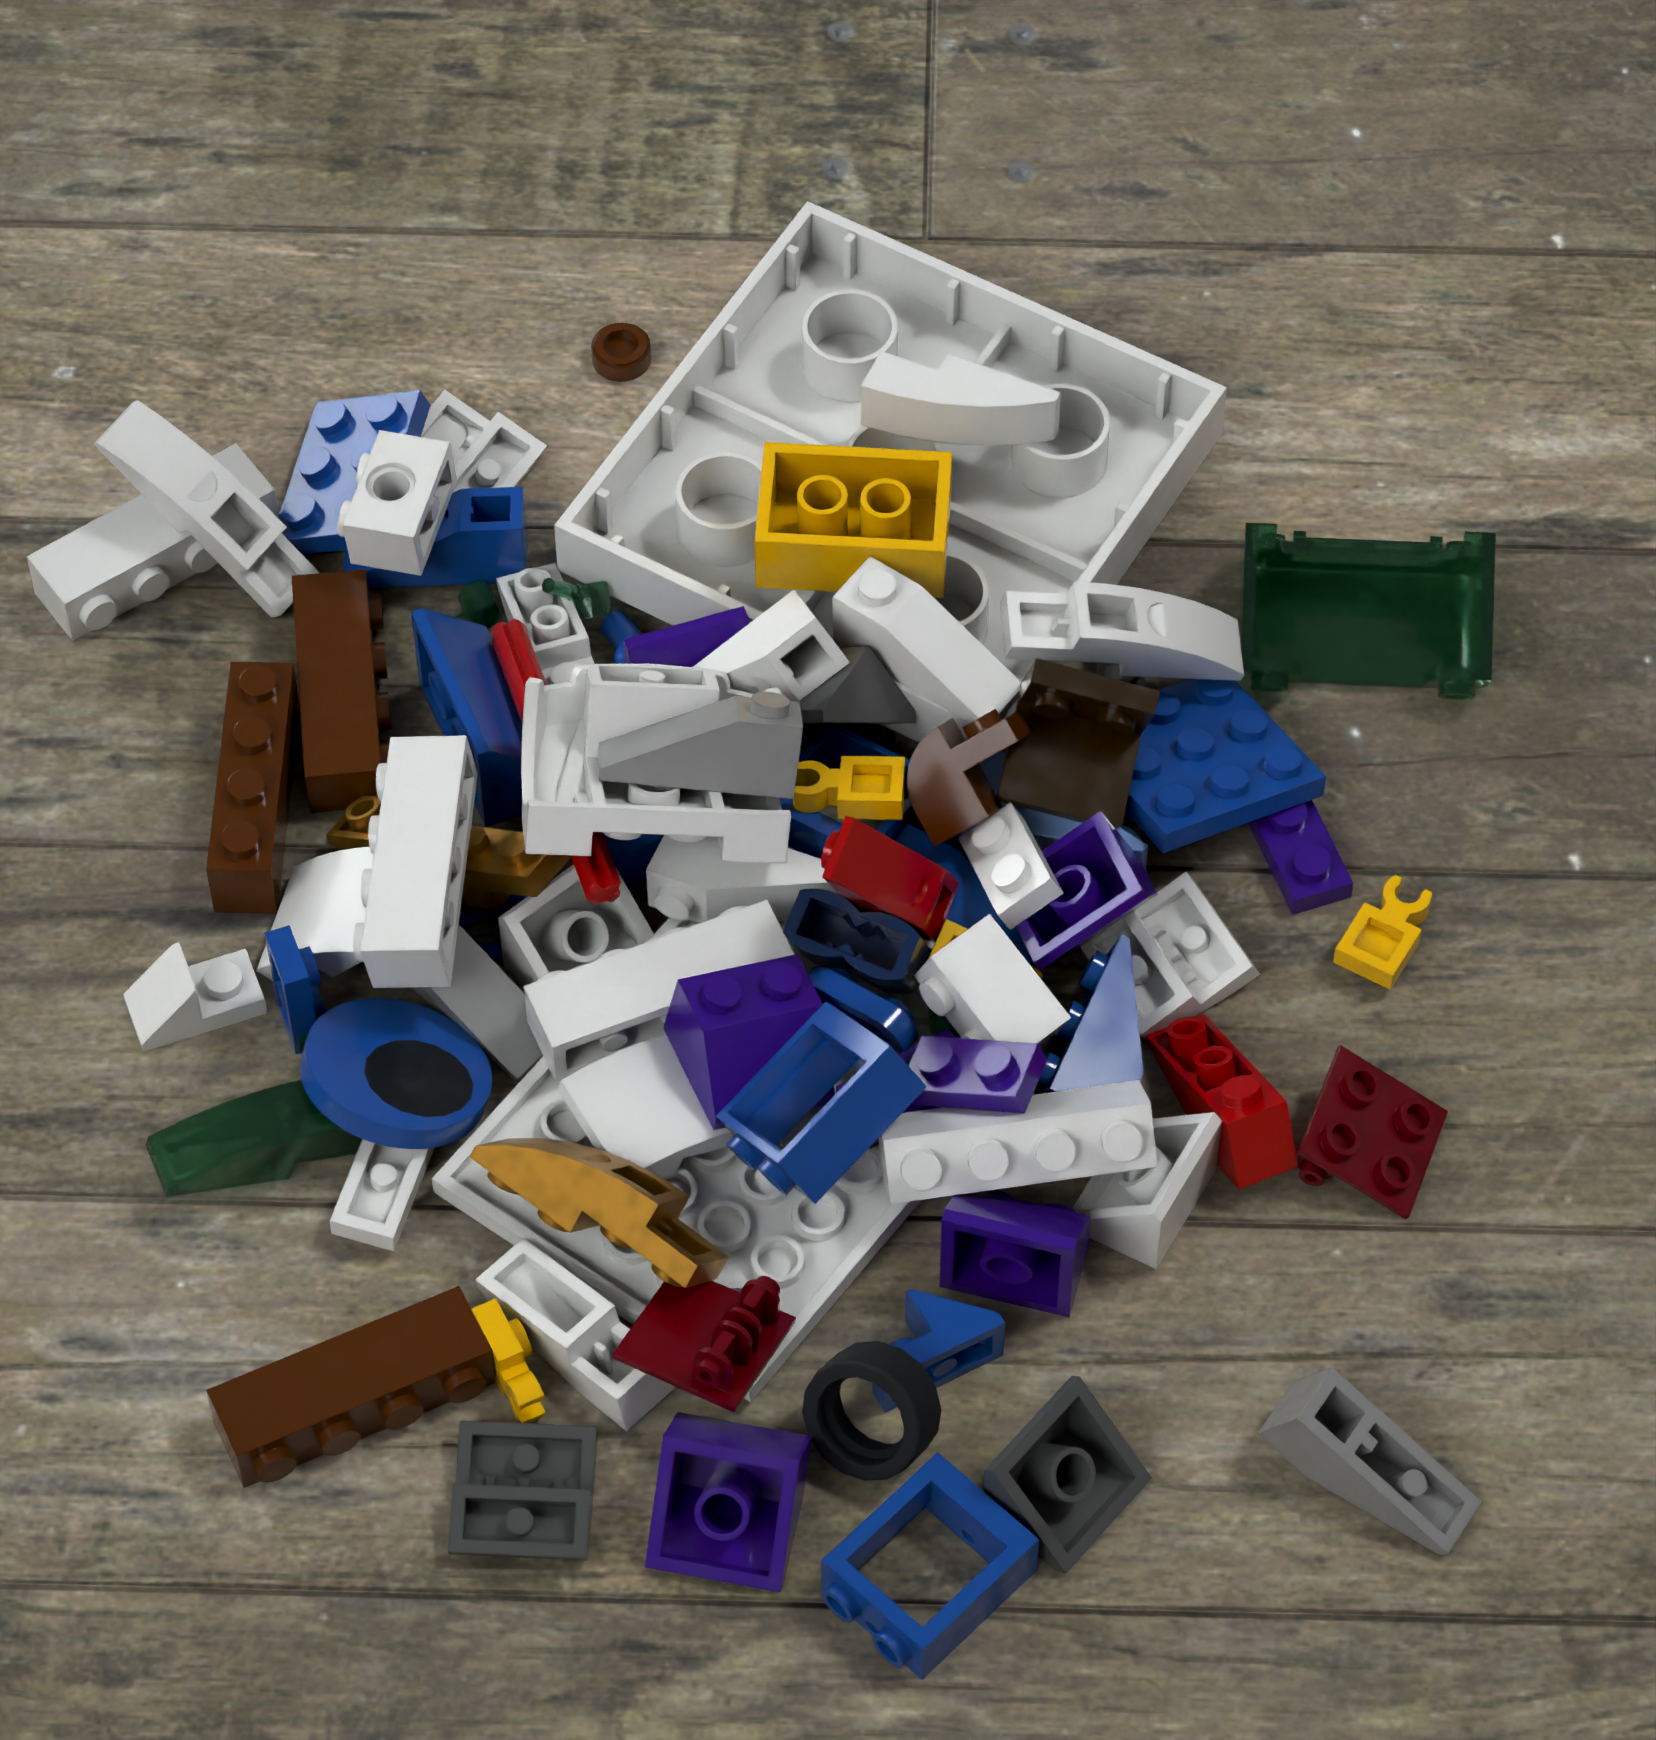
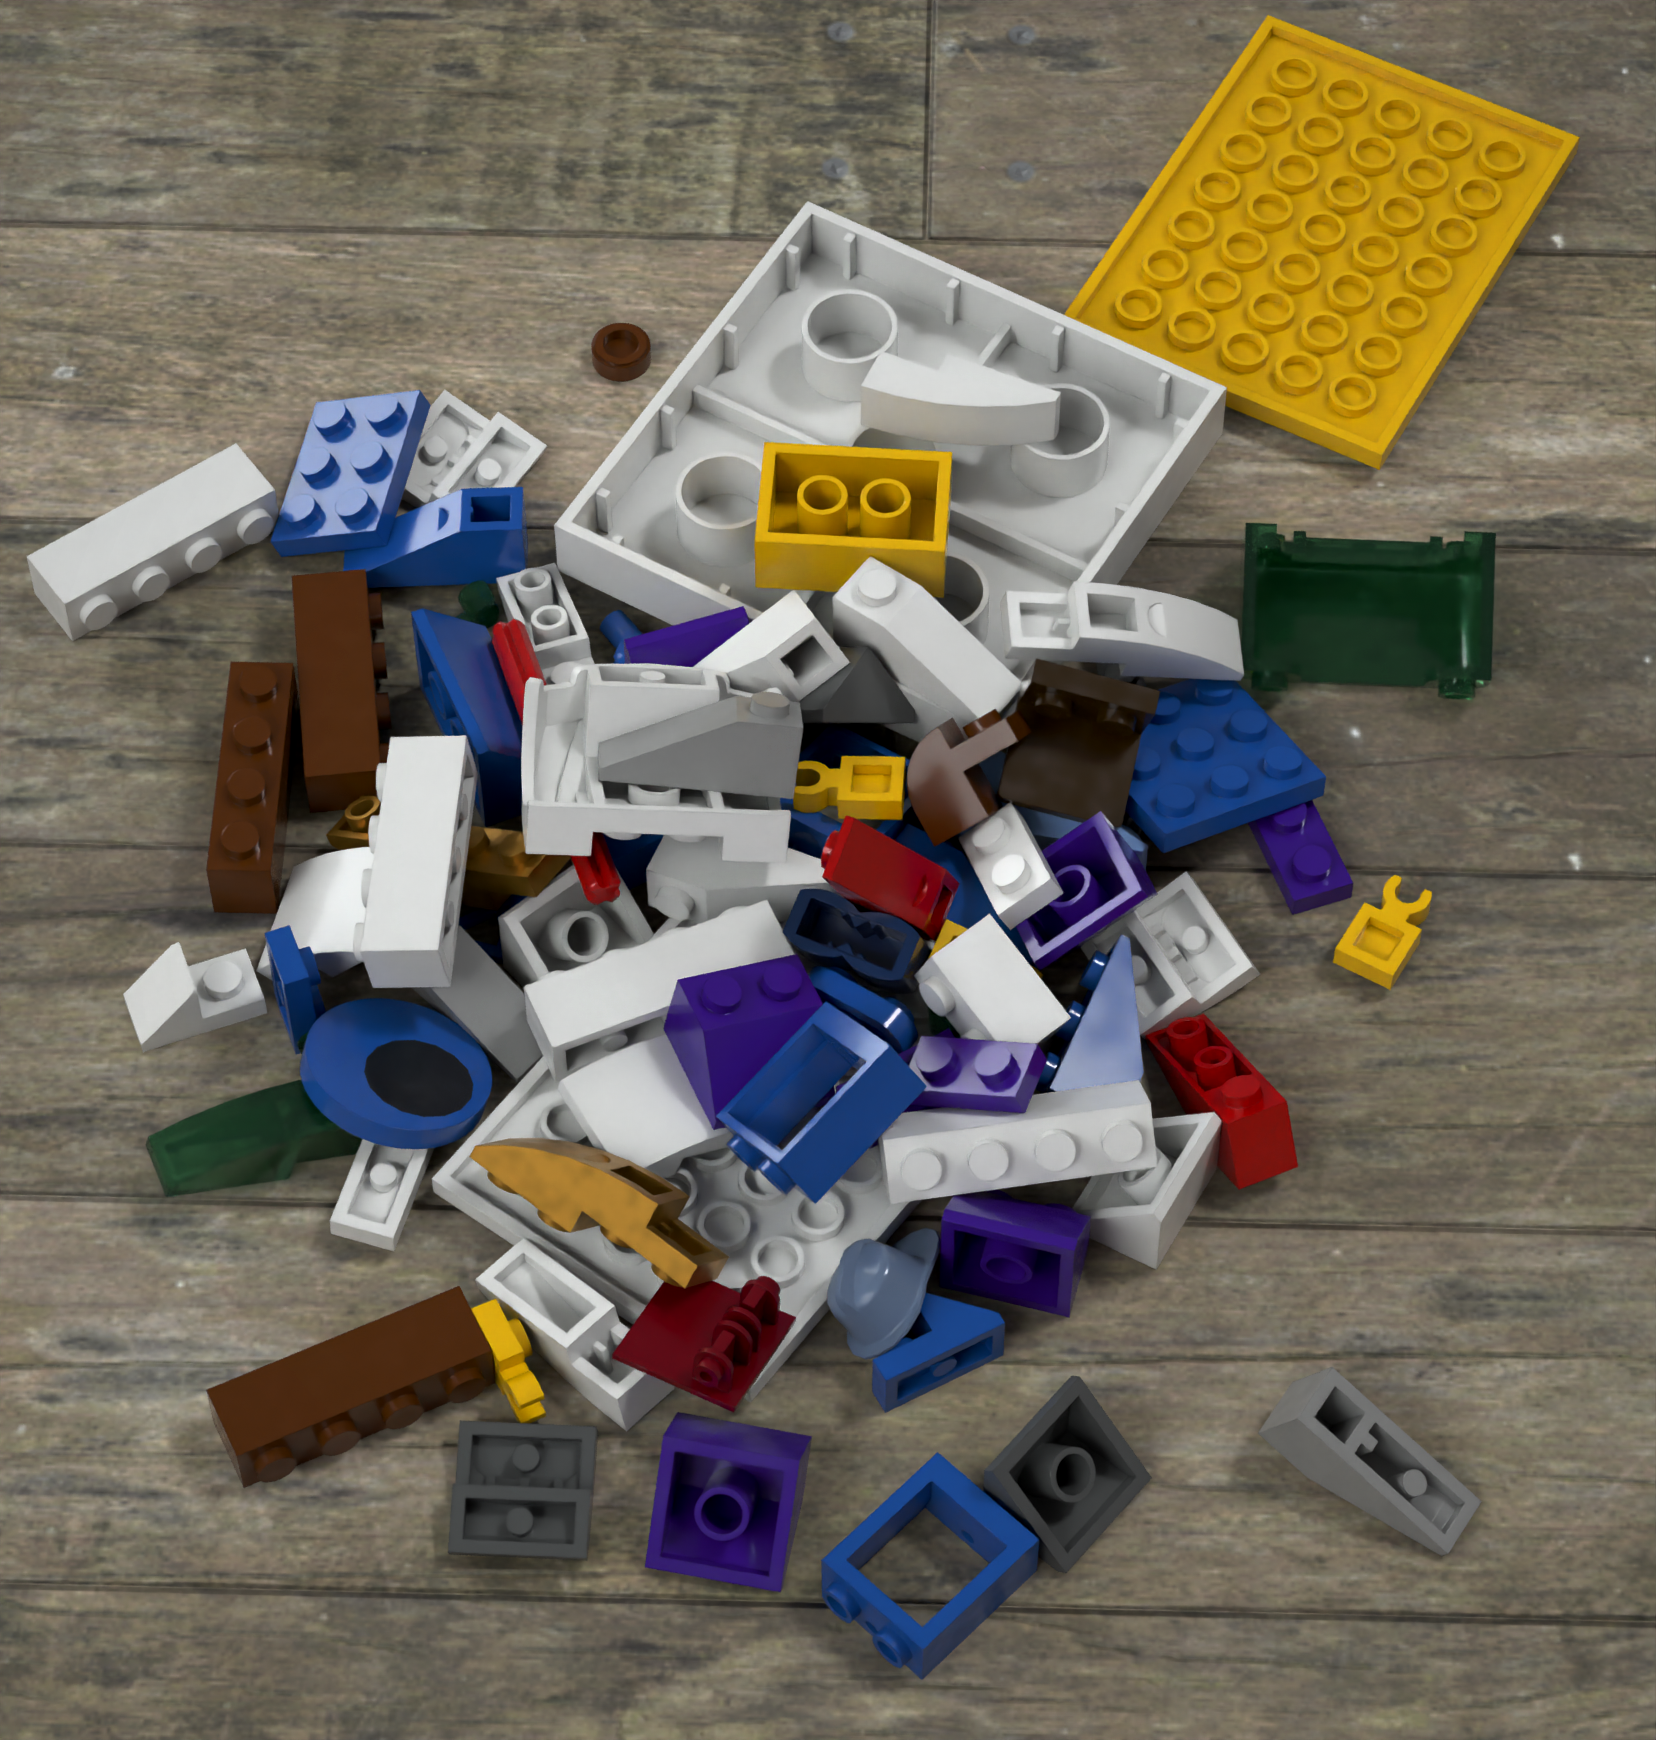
white slope [94,400,319,618] -> none
white brick [338,430,457,576] -> none
clear green hand [542,578,612,619] -> none
black tyre [802,1341,942,1481] -> none
dark red hinge [1297,1045,1448,1219] -> none
none -> sand blue piece [827,1228,941,1360]
none -> yellow plate [1064,15,1580,470]

